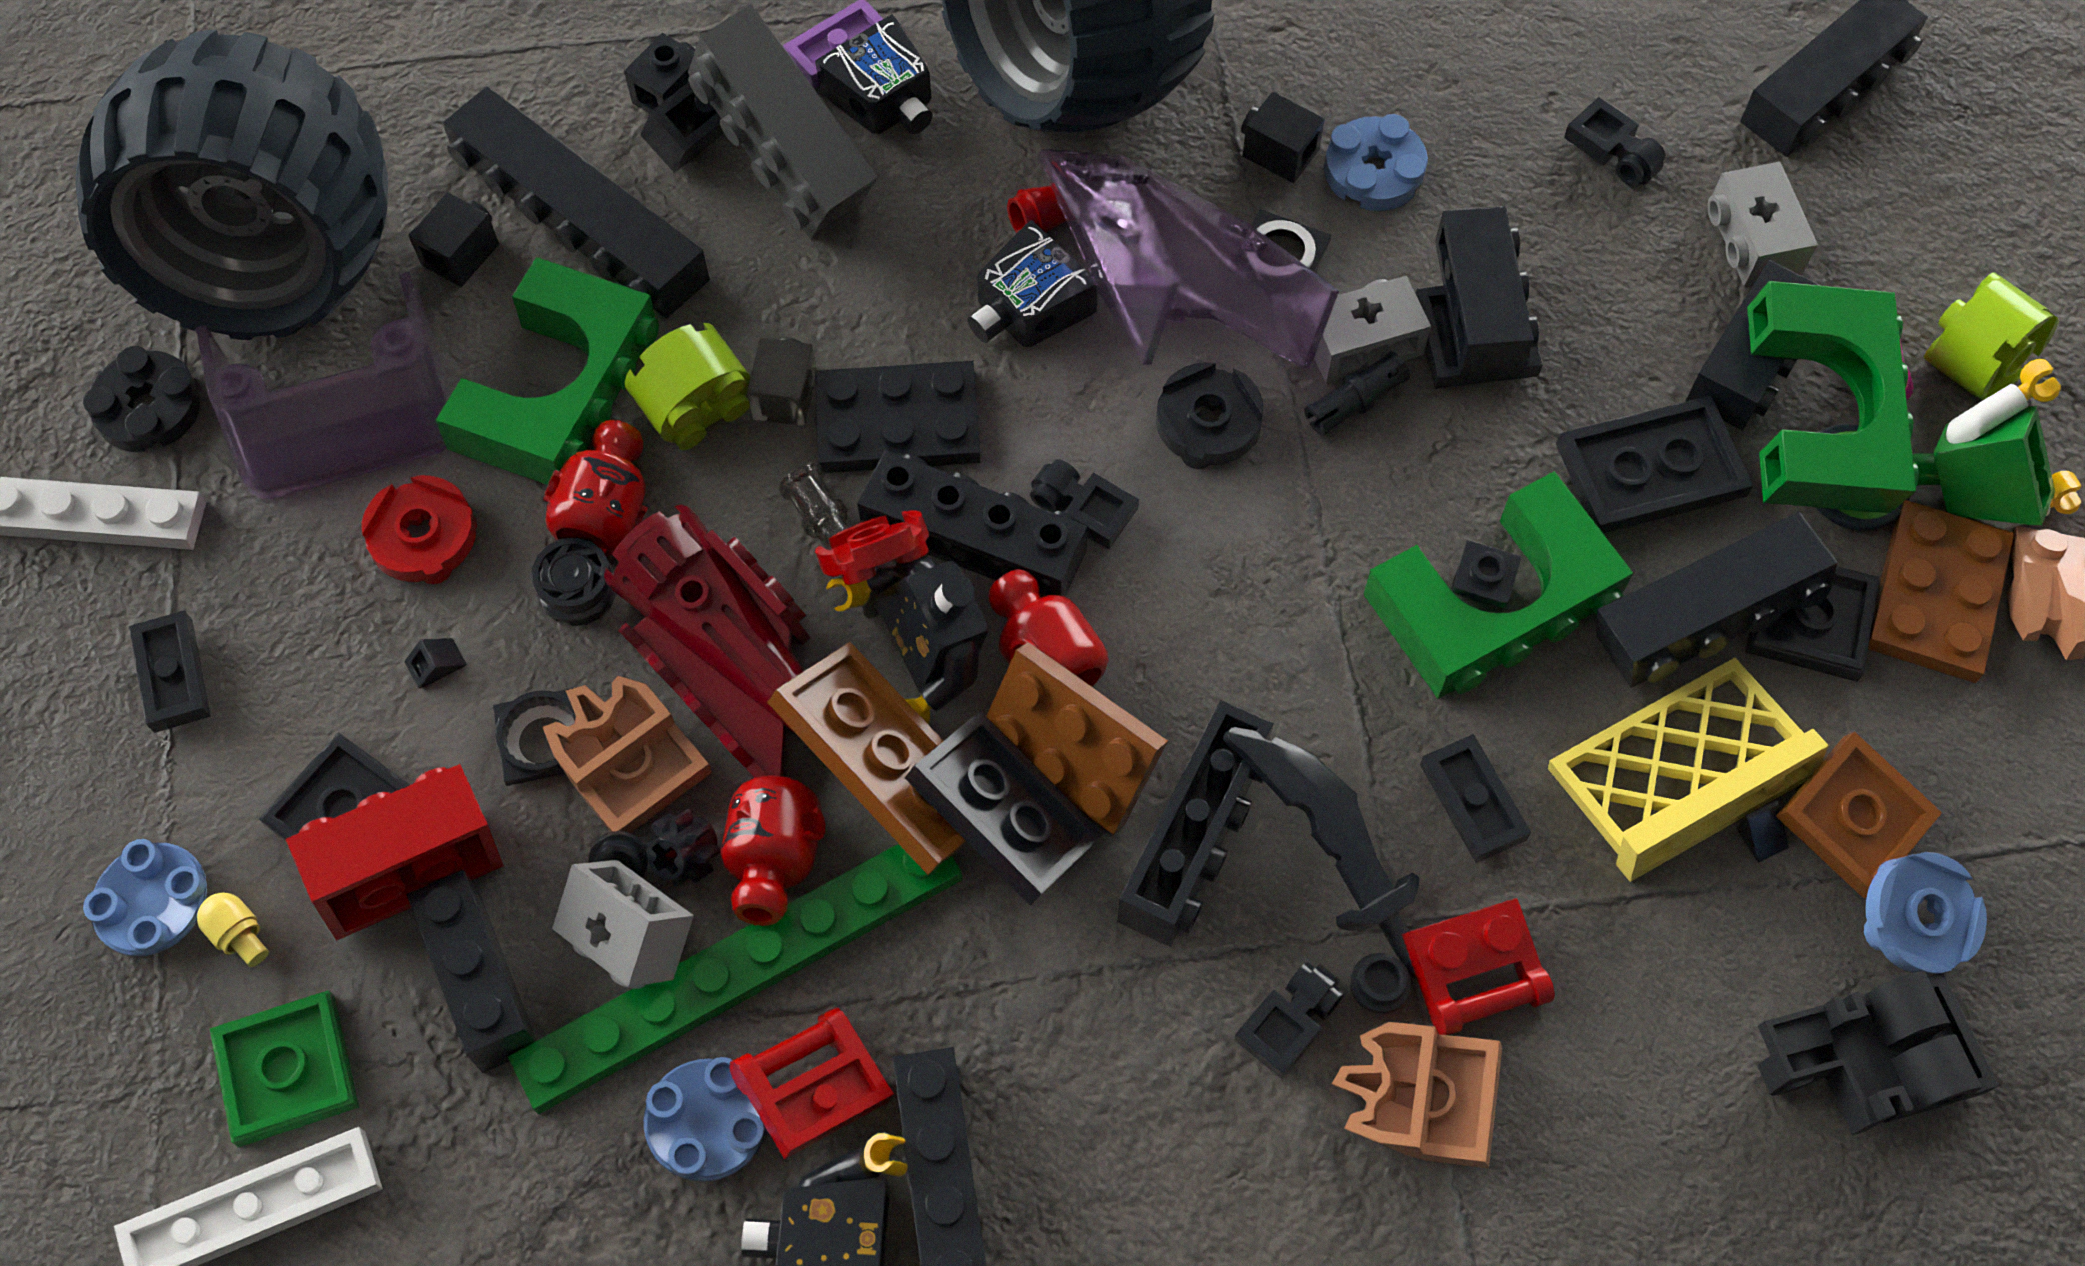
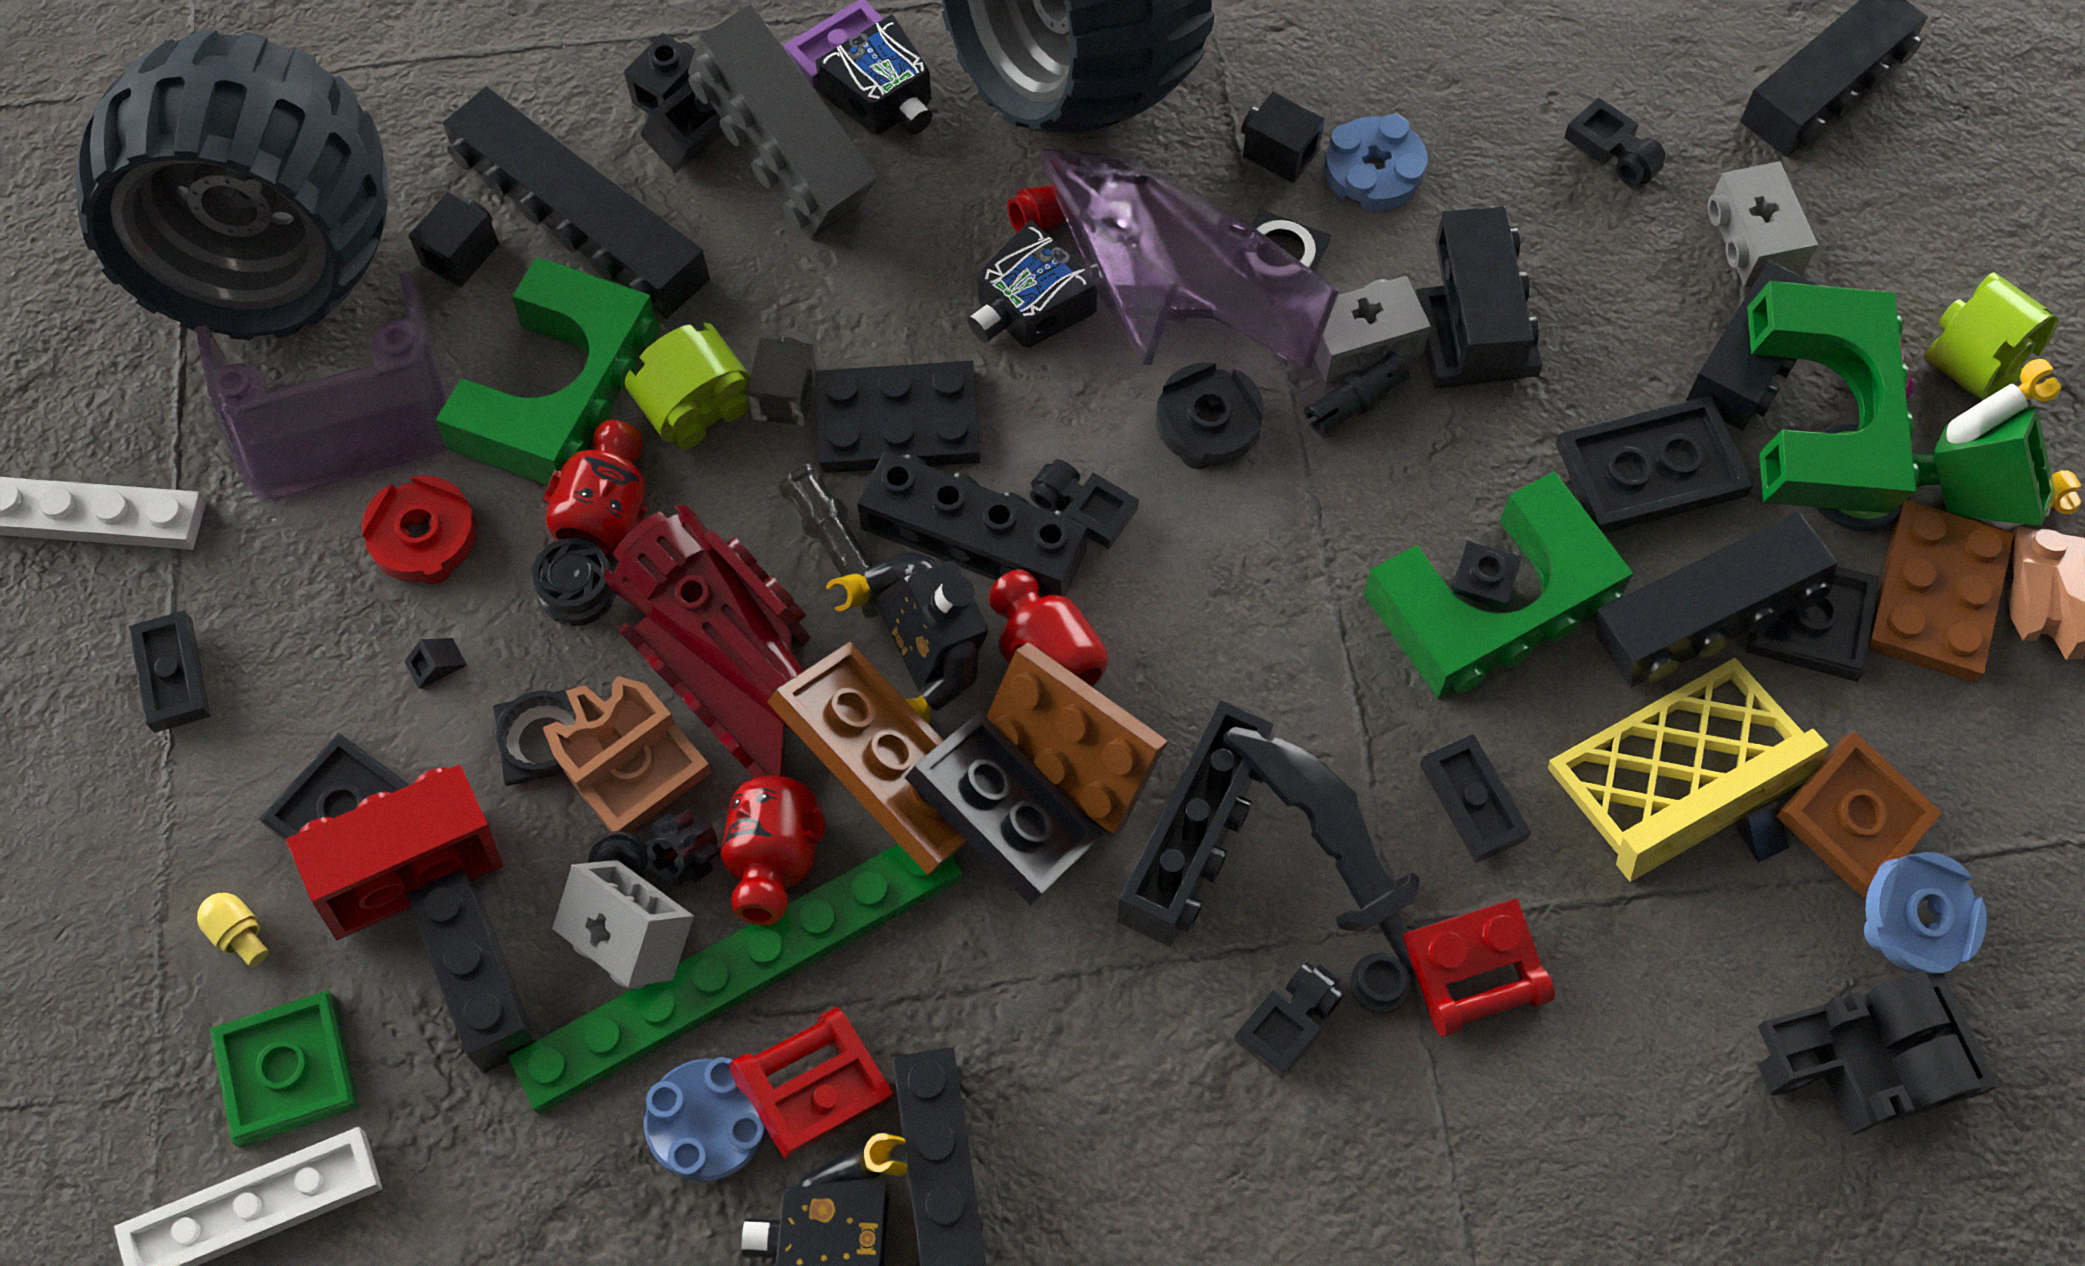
black plate [83,346,200,452] -> none
medium blue dish [83,839,207,956] -> none
red plate [815,510,929,585] -> none
nougat plate [1331,1022,1502,1169] -> none

